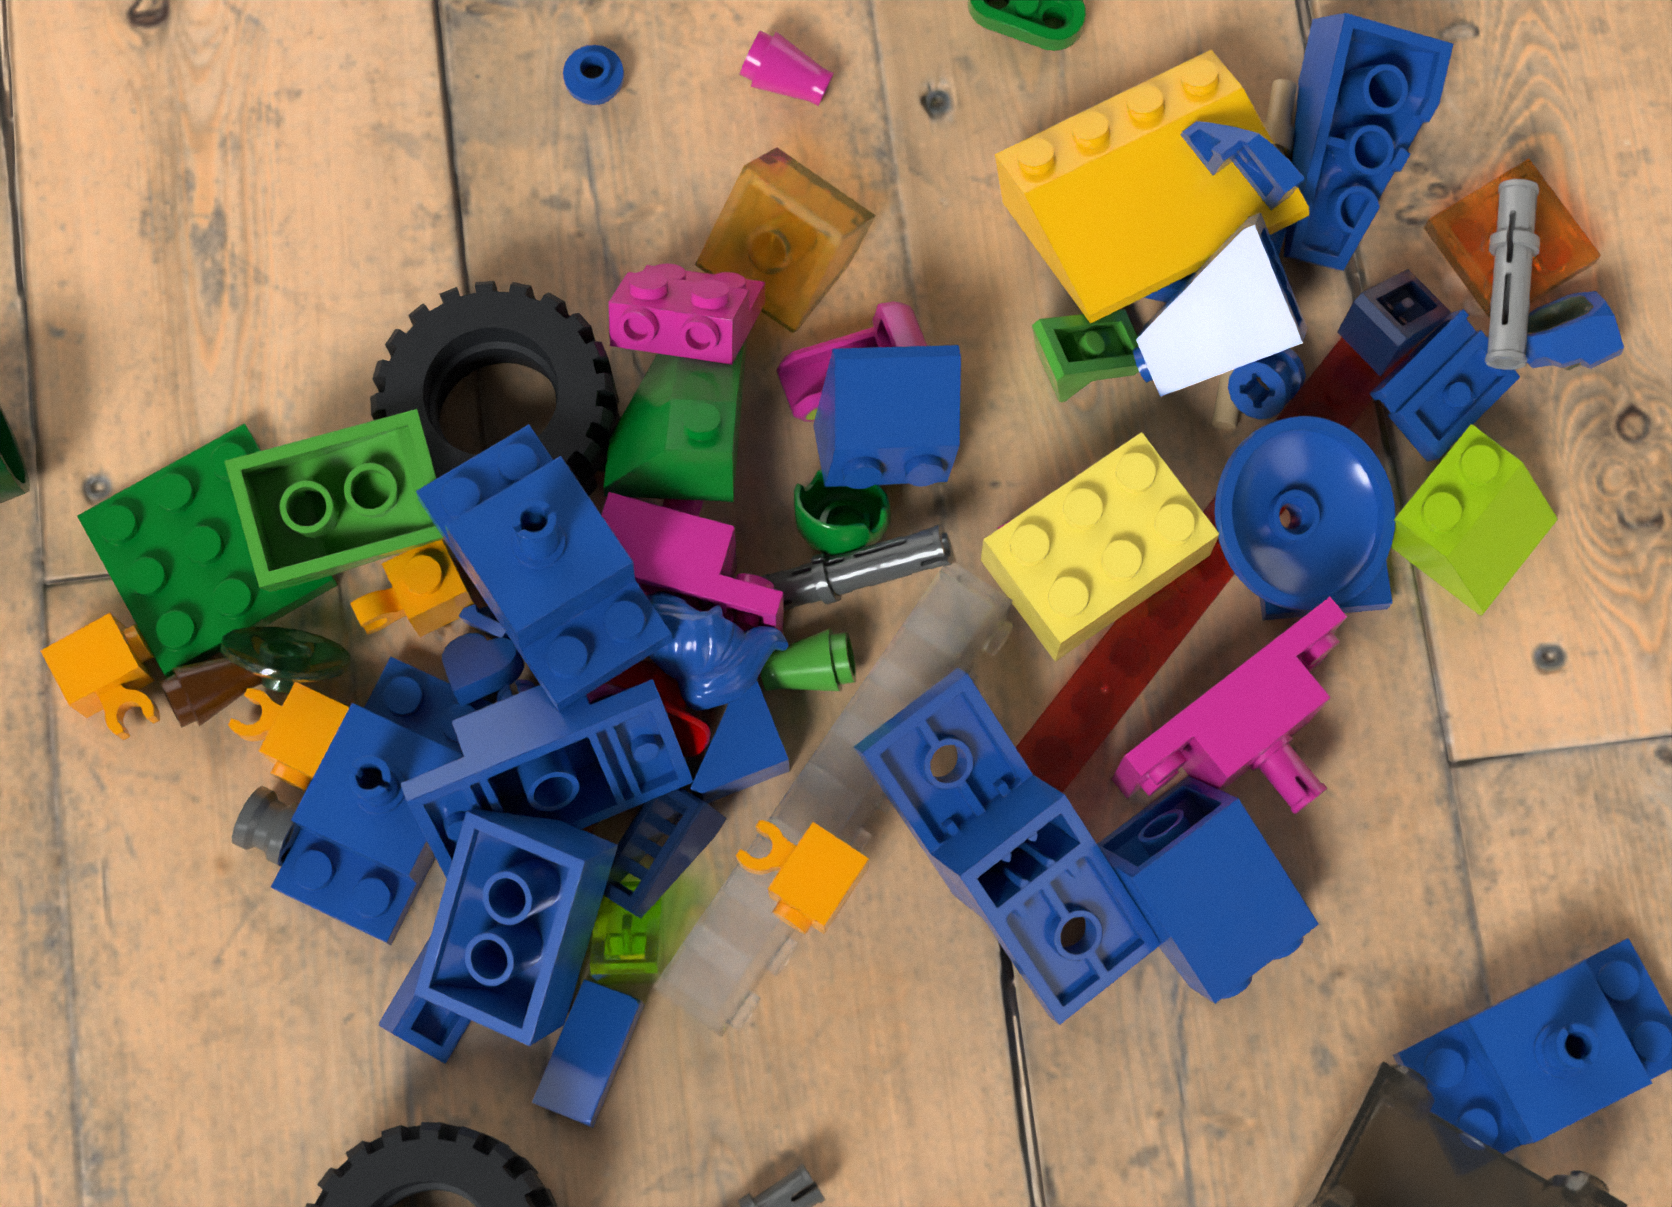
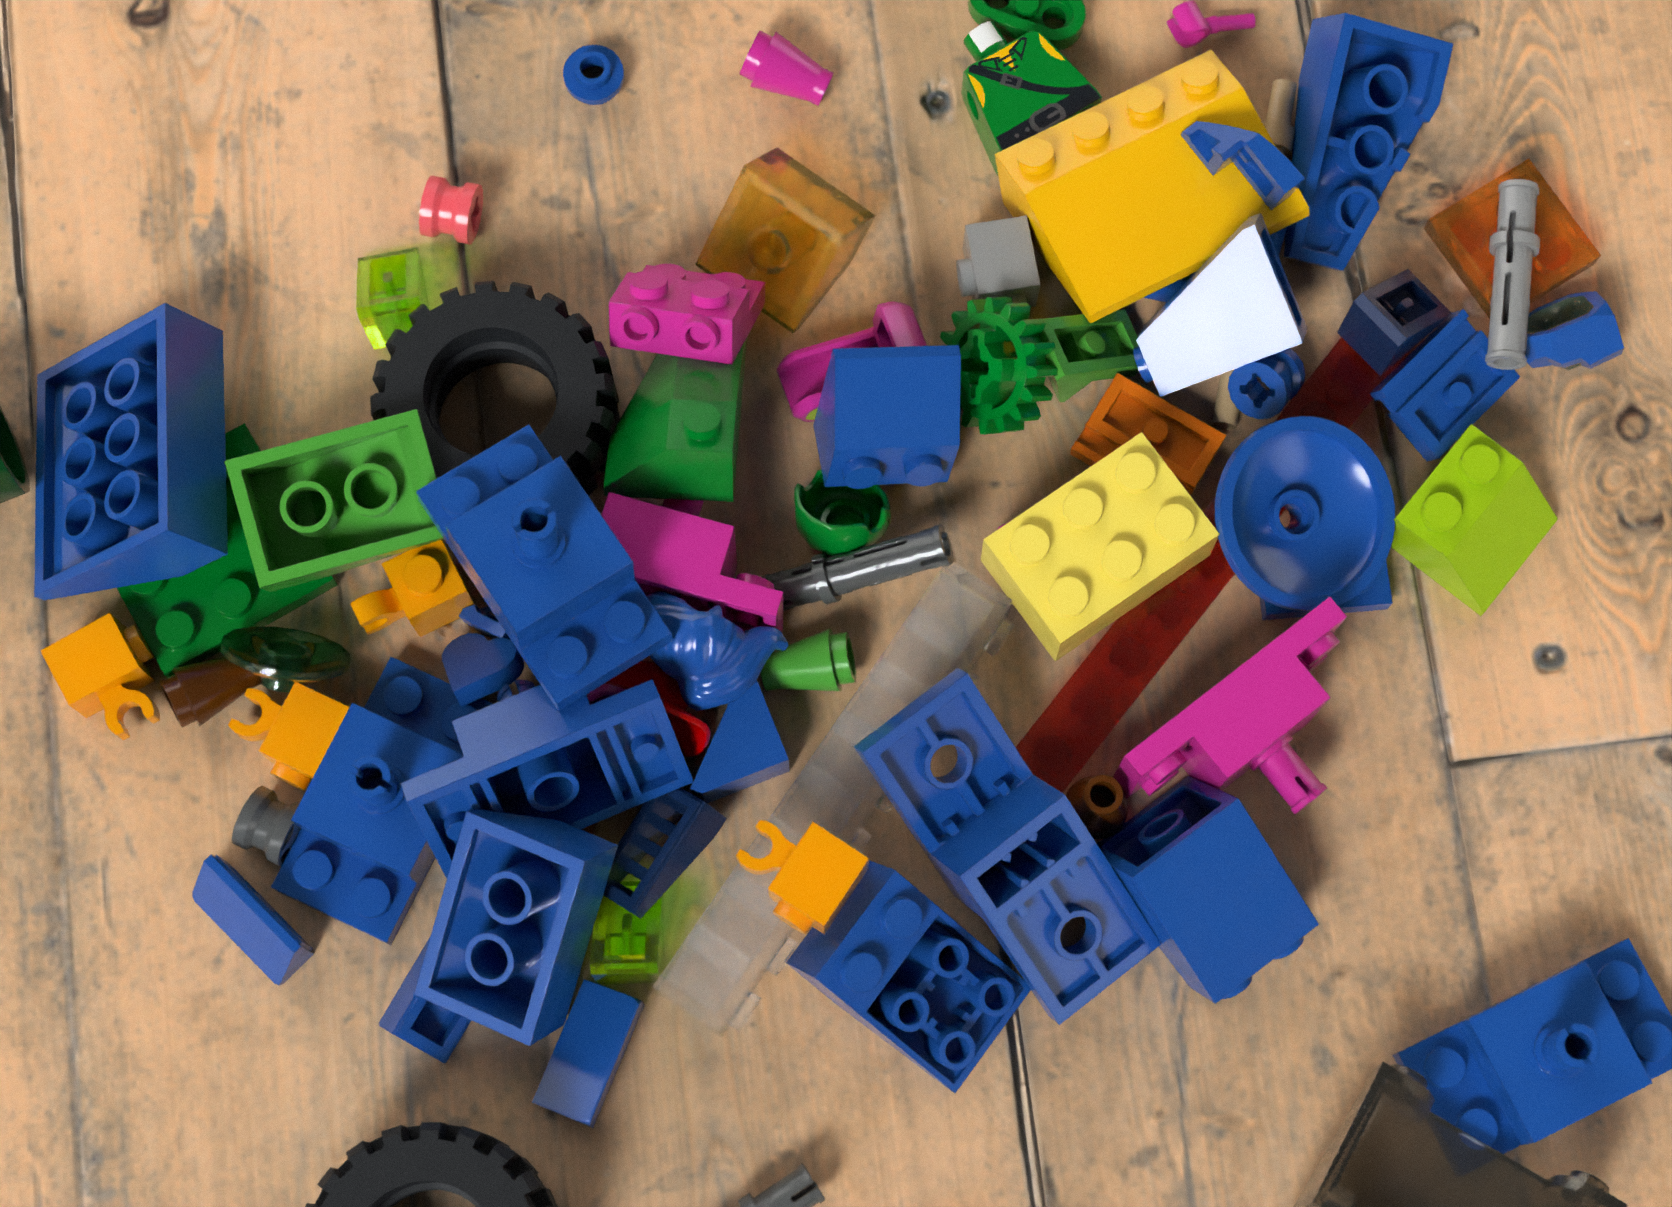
none -> blue slope [34,303,228,601]
none -> blue slope [192,854,314,985]
none -> clear neon green slope [356,247,430,349]
none -> coral wheel [419,175,483,245]
none -> blue slope [786,860,1031,1093]
none -> green gear [940,296,1058,435]
none -> light grey brick [956,215,1040,307]
none -> green torso [961,21,1102,175]
none -> reddish brown cone [1066,775,1128,839]
none -> orange plate [1070,373,1226,496]
none -> dark pink hand [1166,0,1256,48]

